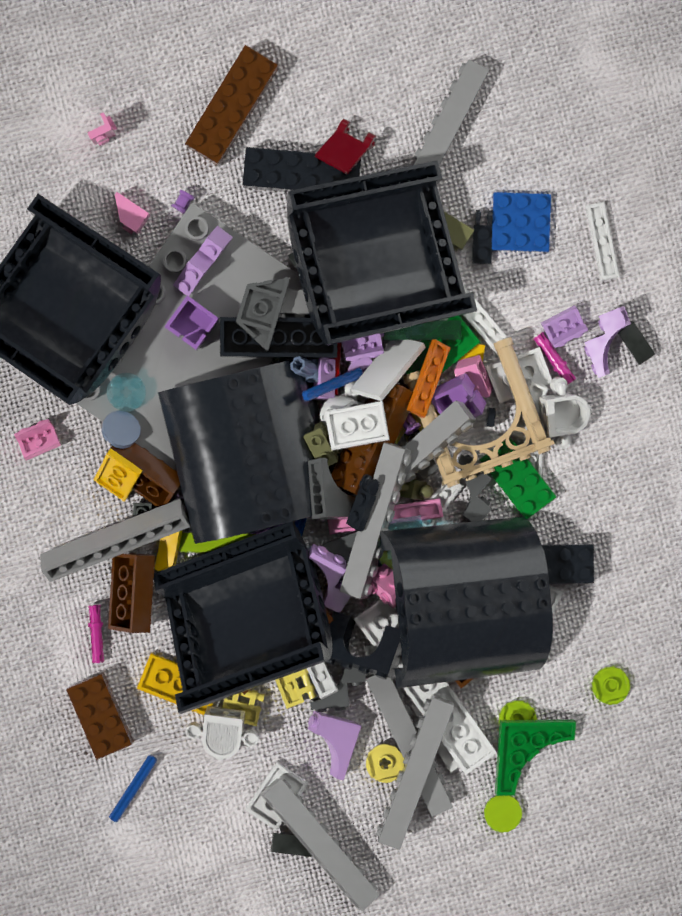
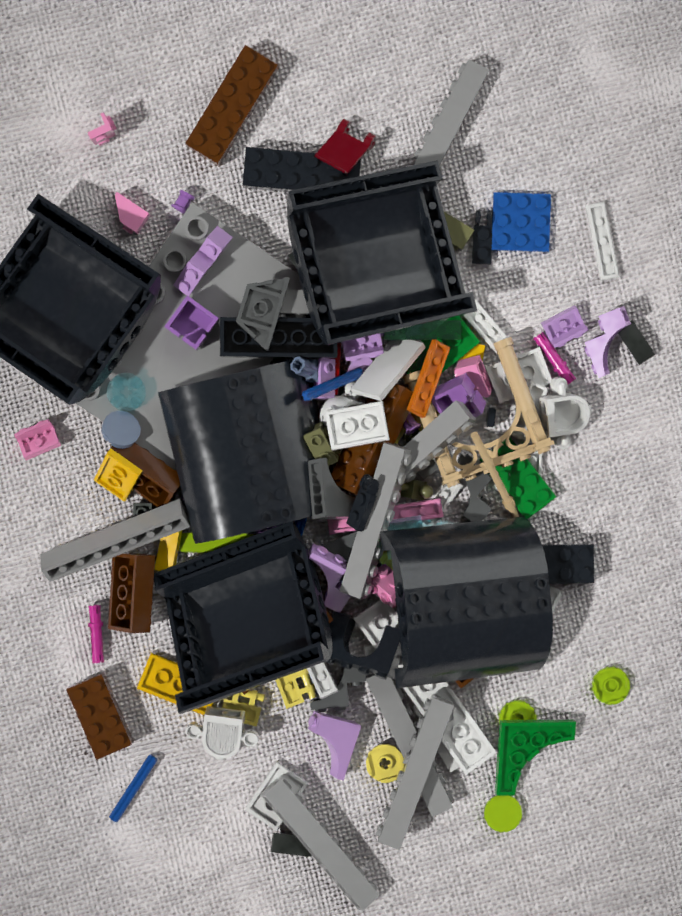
none -> tan bar [471,432,519,518]

